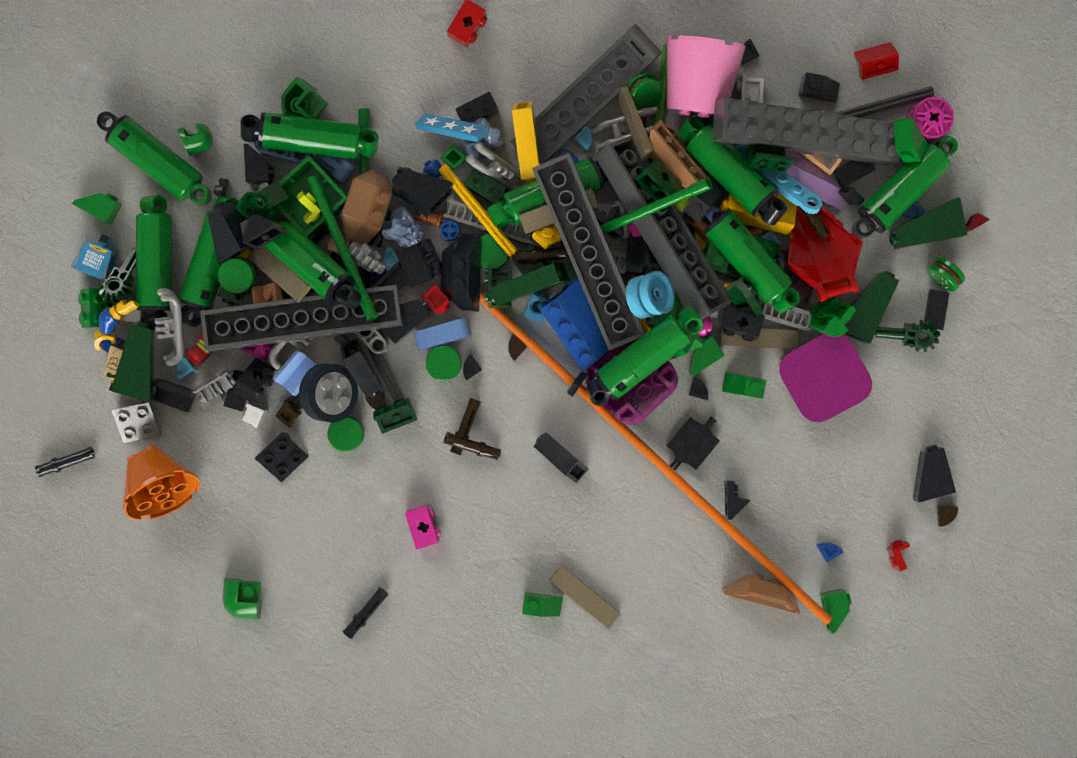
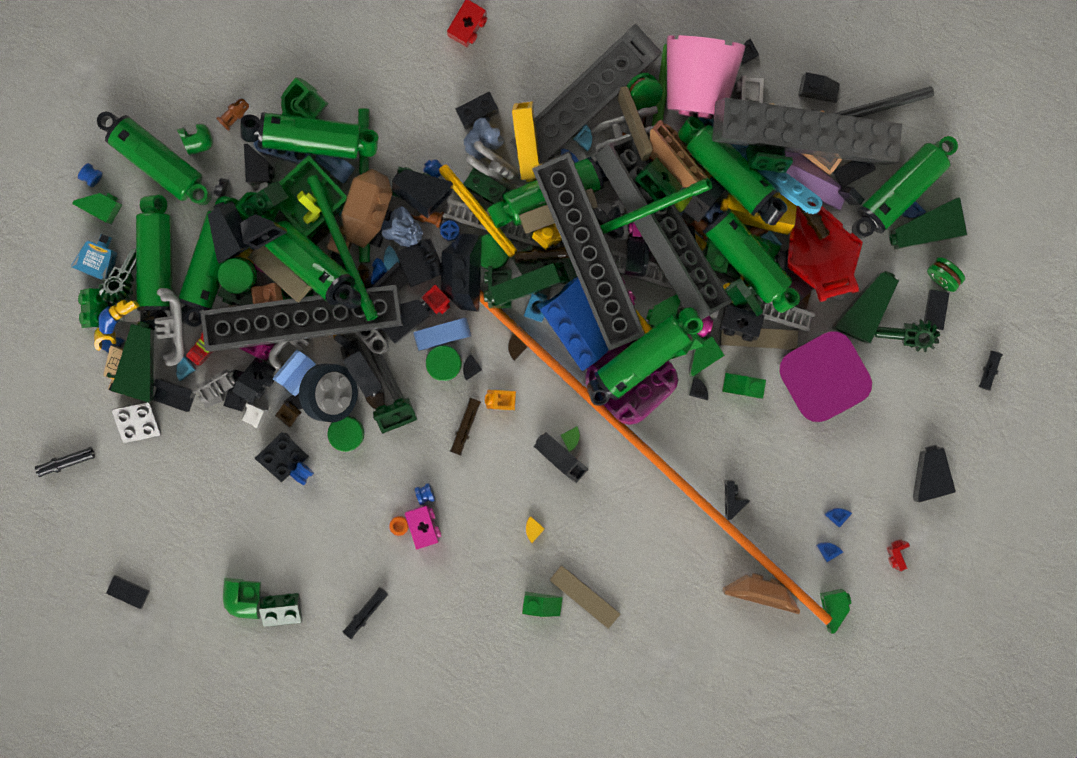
orange cone [123,445,200,520] -> none
light grey gear [348,242,387,274] -> none
dark azure tile [415,113,489,142] -> none
green slope [440,144,466,171] -> none
dark brown pin [443,432,501,461] -> none
black tile [567,371,588,397] -> none
medium azure wheel [626,271,675,319] -> none
black plate [666,416,720,471] -> none
green brick [809,297,856,337] -> none
red panel [854,42,899,80] -> none
green slope [893,117,928,164] -> none
dark pink wheel [906,97,954,143] -> none
dark brown tile [937,506,958,527] -> none
dark red slope [966,213,990,232] -> none
none -> blue wheel [78,163,103,188]
none -> black tile [106,575,150,609]
none -> dark orange piece [216,98,249,131]
none -> dark green bracket [259,593,302,627]
none -> blue wheel [289,461,314,485]
none -> orange tile [389,516,409,536]
none -> blue wheel [414,483,435,506]
none -> light orange bracket [485,390,516,410]
none -> yellow tile [526,516,545,543]
none -> bright green tile [561,426,580,452]
none -> blue tile [824,508,852,528]
none -> black pin [978,351,1003,391]

